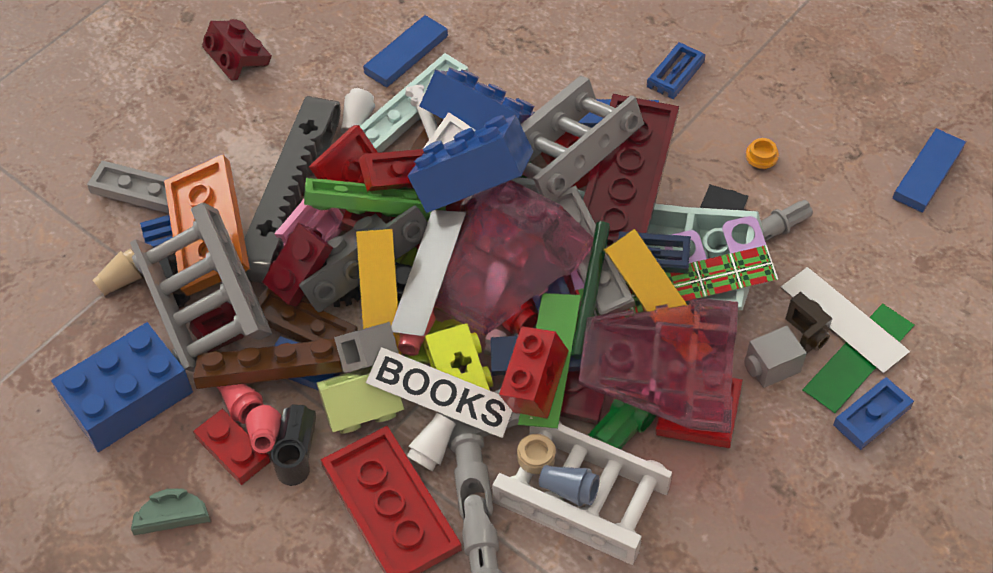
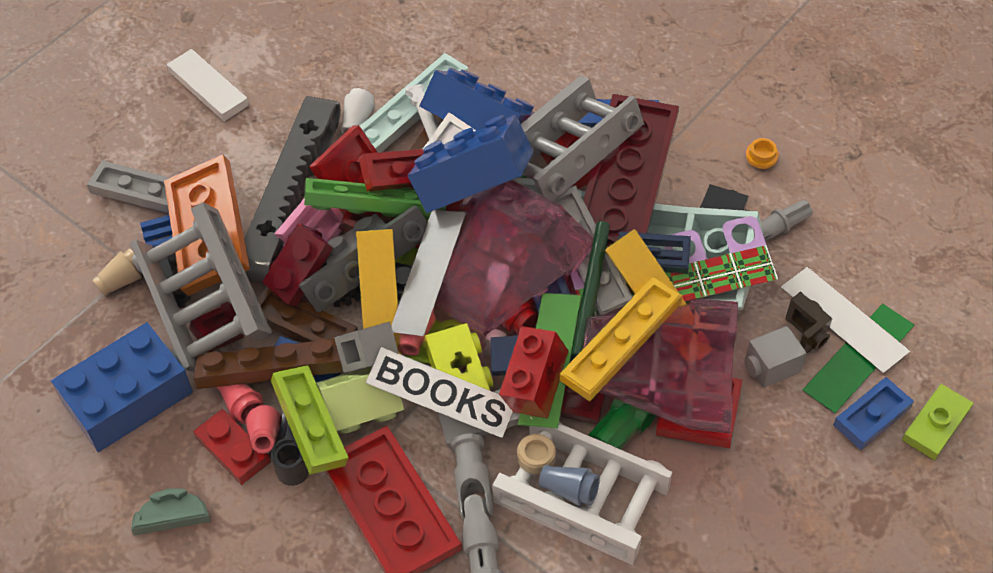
dark red bracket [202,19,272,81] -> none
blue tile [363,15,448,88] -> none
white cone [407,413,456,472] -> none
blue tile [647,42,706,100] -> none
blue tile [892,128,966,213] -> none
none -> white tile [167,49,249,122]
none -> lime plate [271,365,348,475]
none -> yellow tile [560,277,682,401]
none -> lime plate [902,384,974,460]

